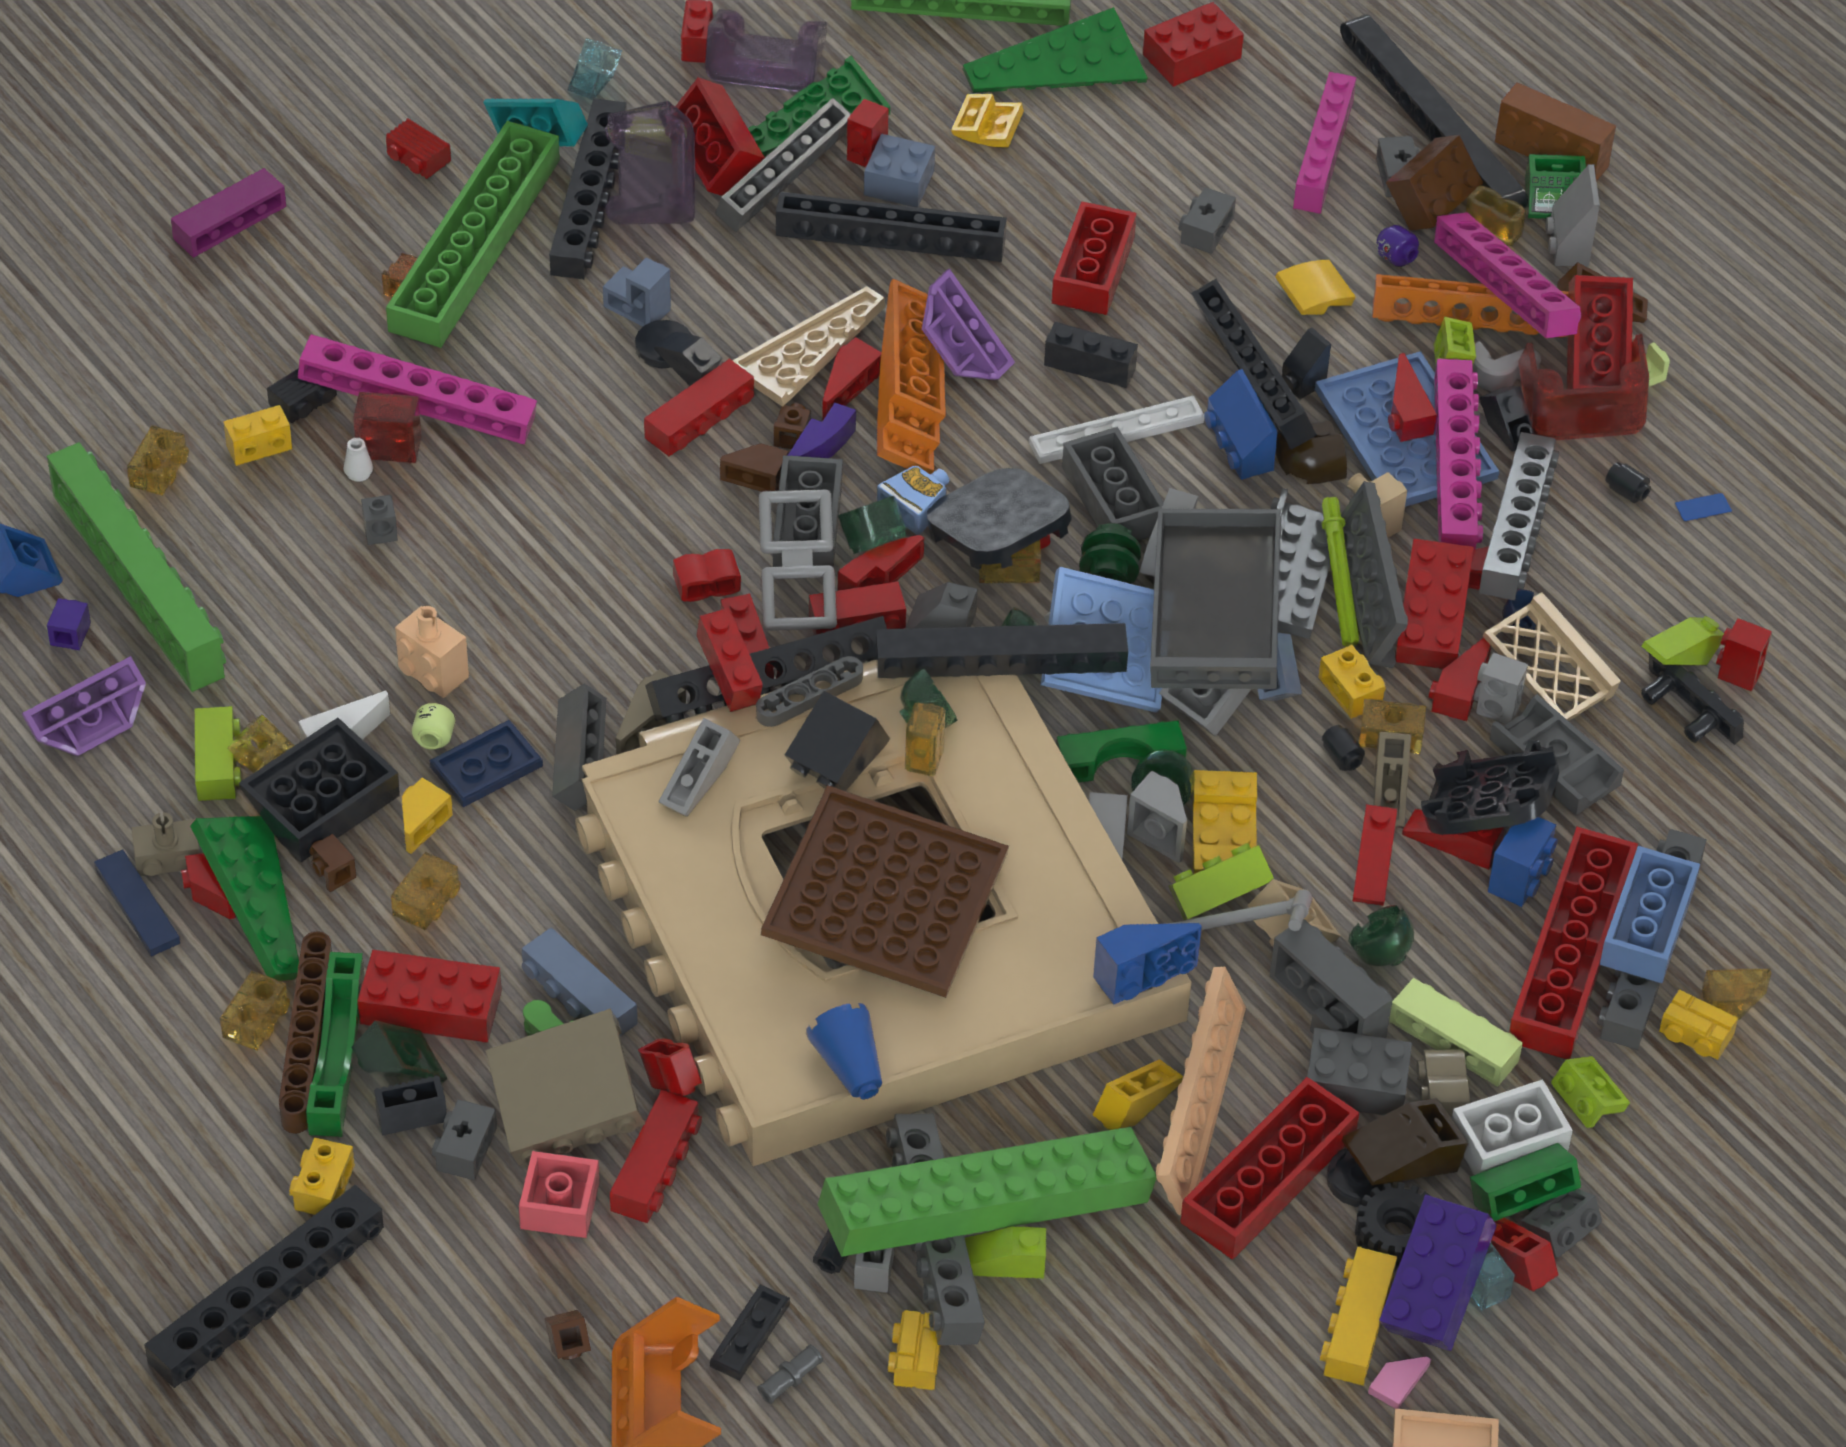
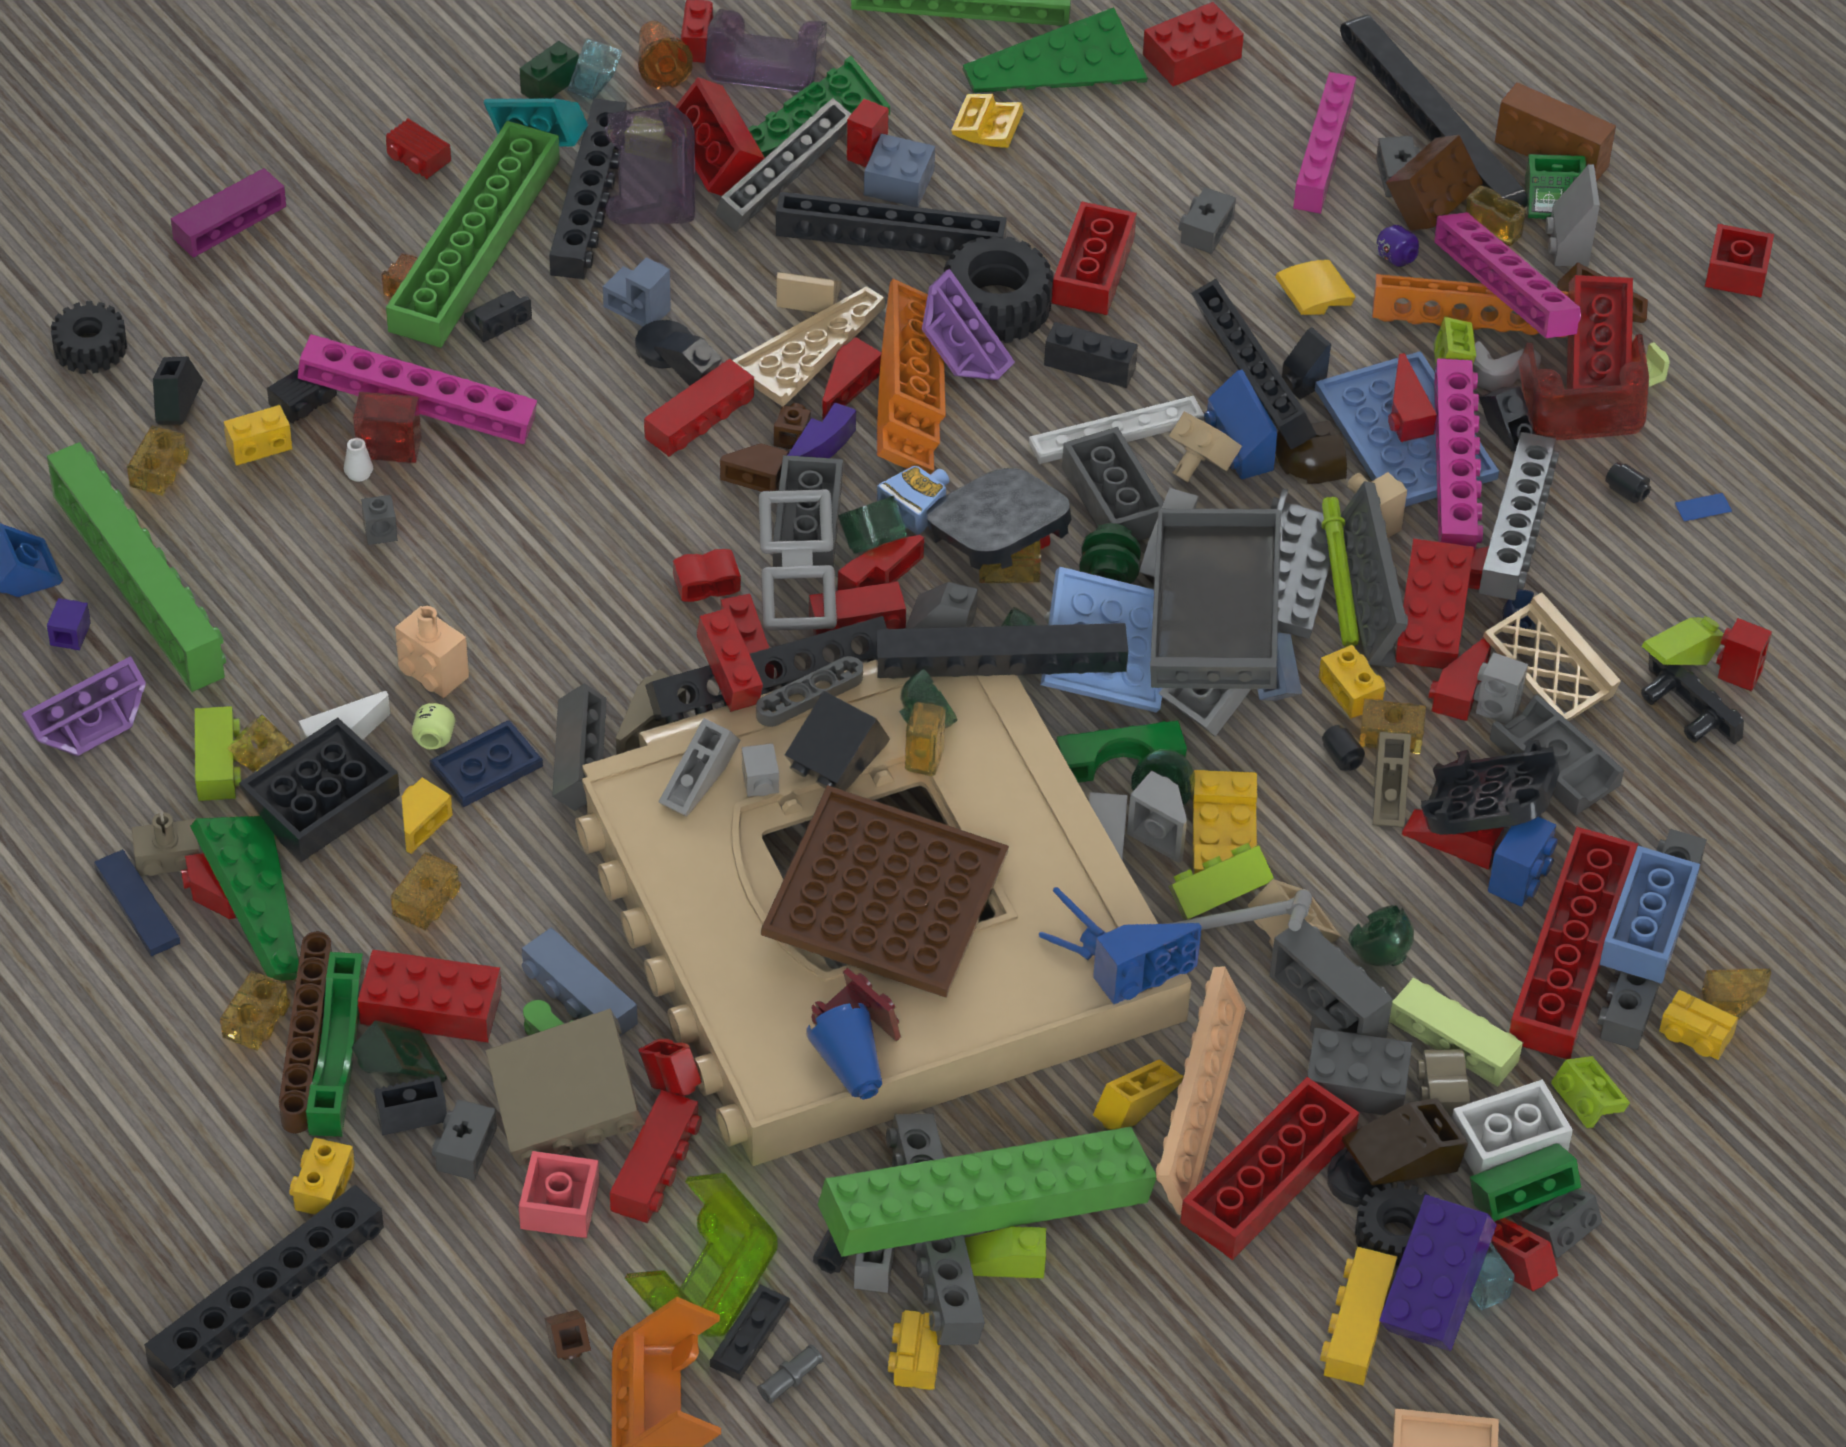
reddish brown brick [309,834,356,892] -> none
red slope [1352,804,1397,906] -> none
bright pink tile [1368,1357,1431,1409] -> none
none -> black tyre [51,301,127,374]
none -> black slope [153,356,203,425]
none -> black bracket [464,290,532,343]
none -> dark green brick [519,41,580,99]
none -> clear neon green windscreen [624,1173,778,1337]
none -> clear orange cone [638,21,693,89]
none -> light grey brick [742,744,779,797]
none -> tan slope [777,272,842,313]
none -> dark red plate [811,967,901,1042]
none -> black tyre [944,236,1053,343]
none -> blue plant [1039,887,1106,960]
none -> tan brick [1169,411,1242,483]
none -> red brick [1705,224,1774,298]

